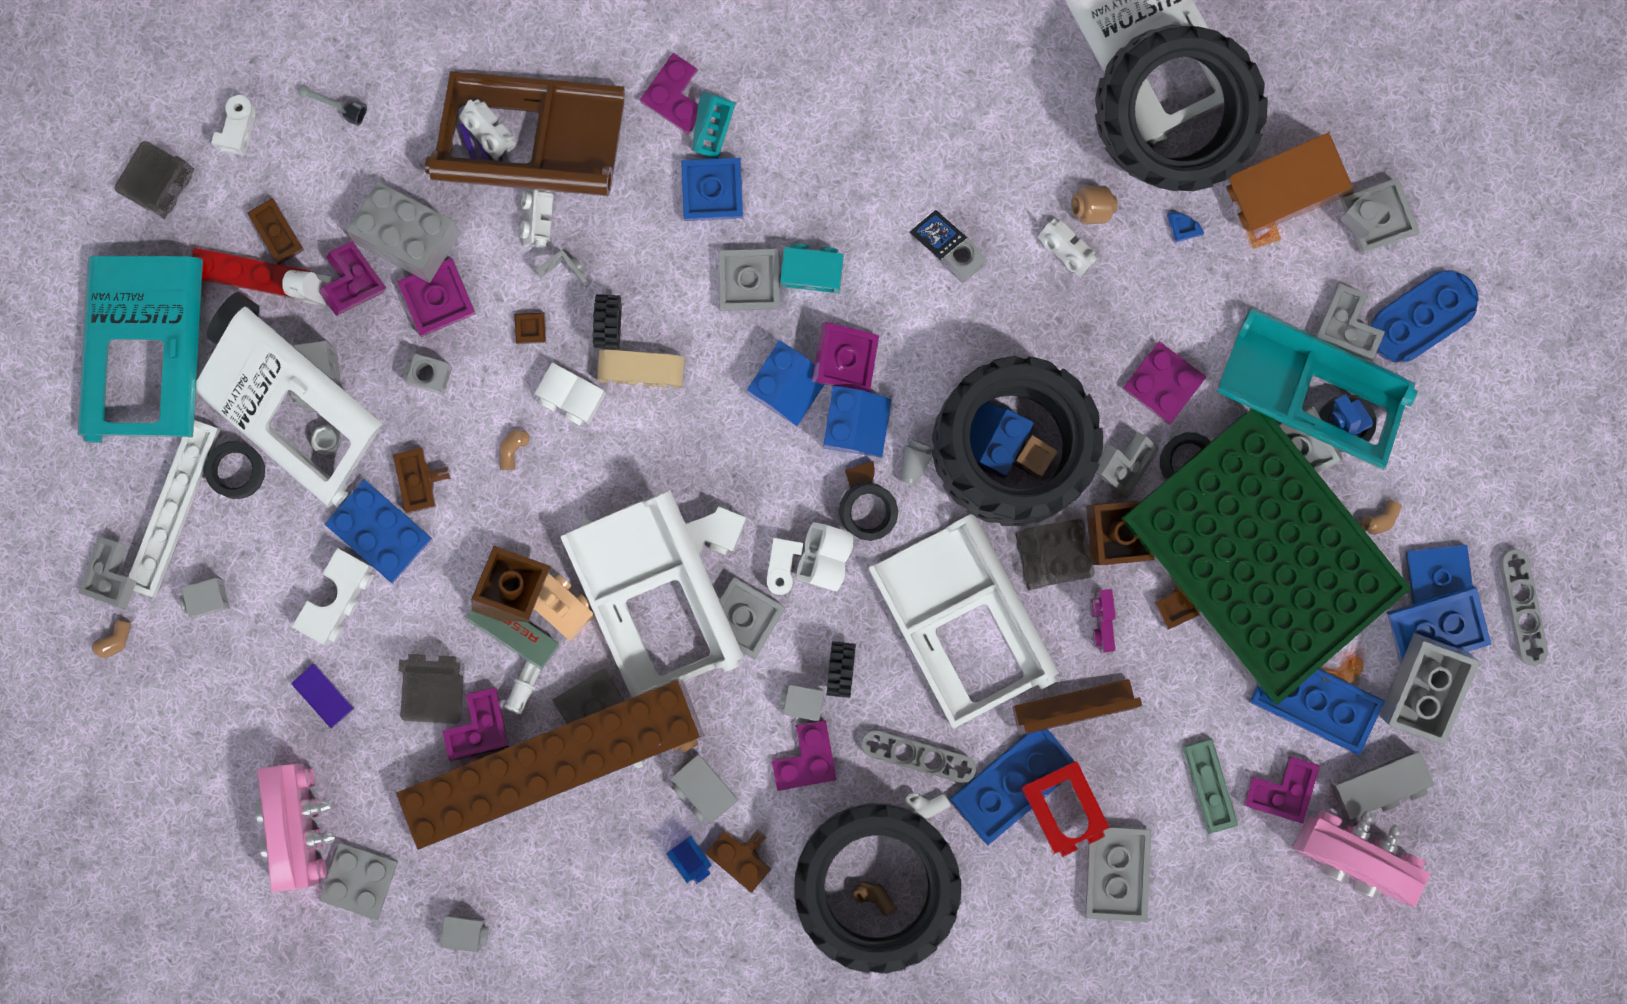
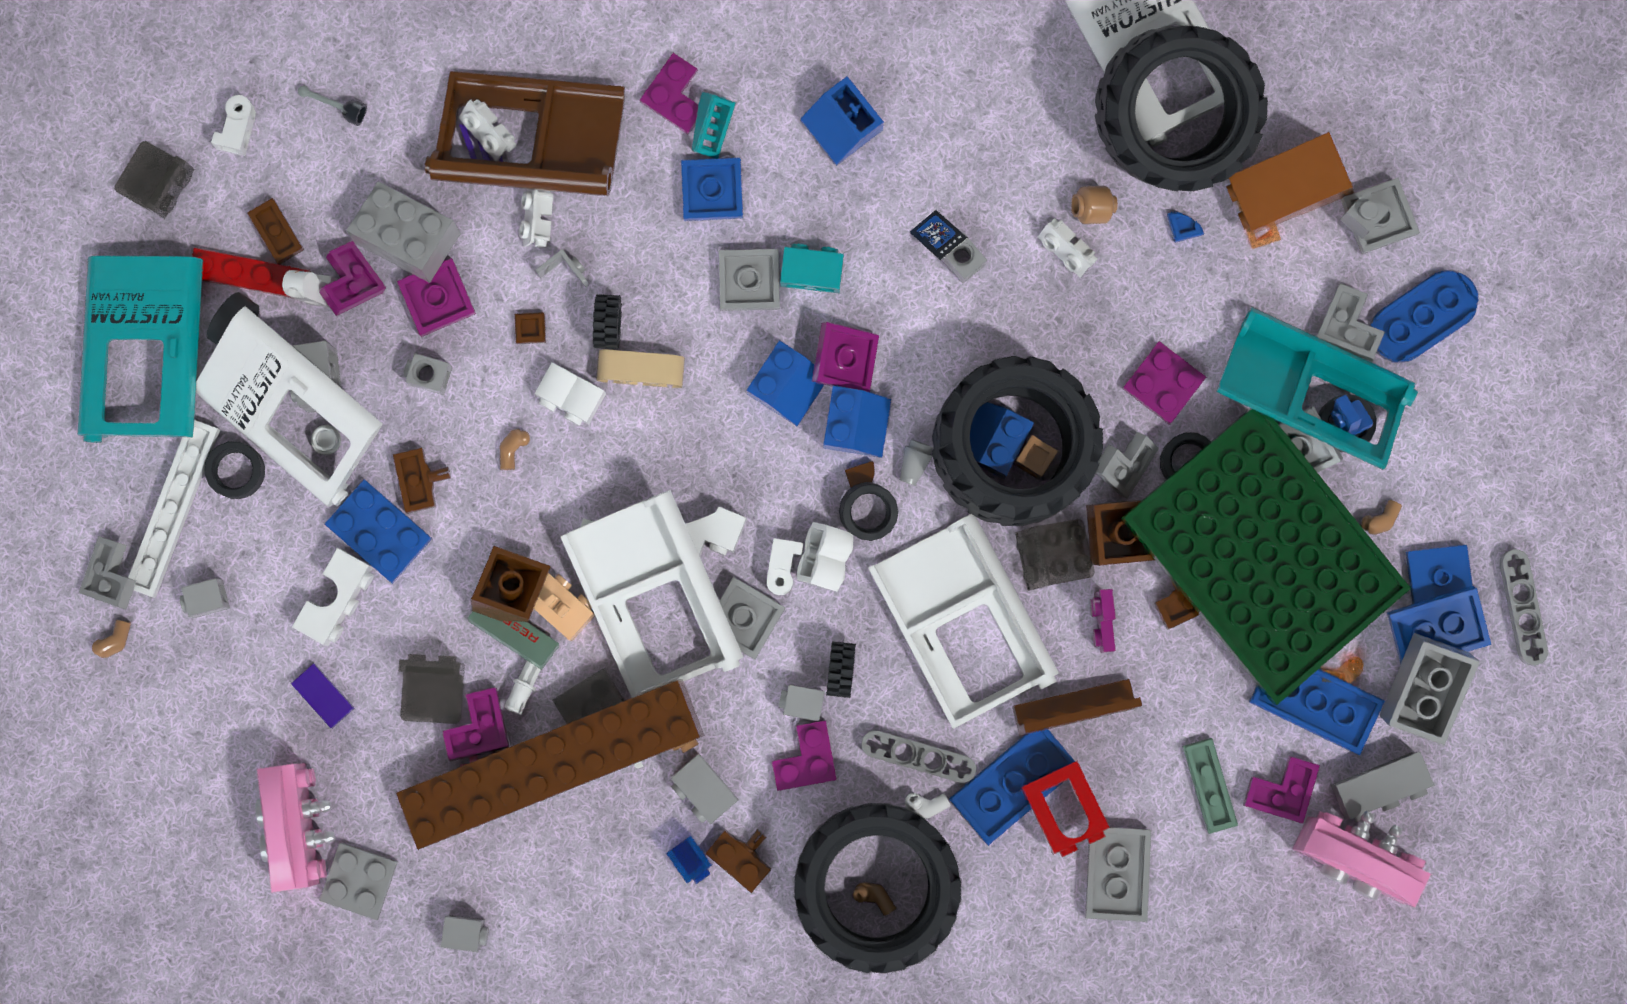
none -> blue slope [800,76,884,166]

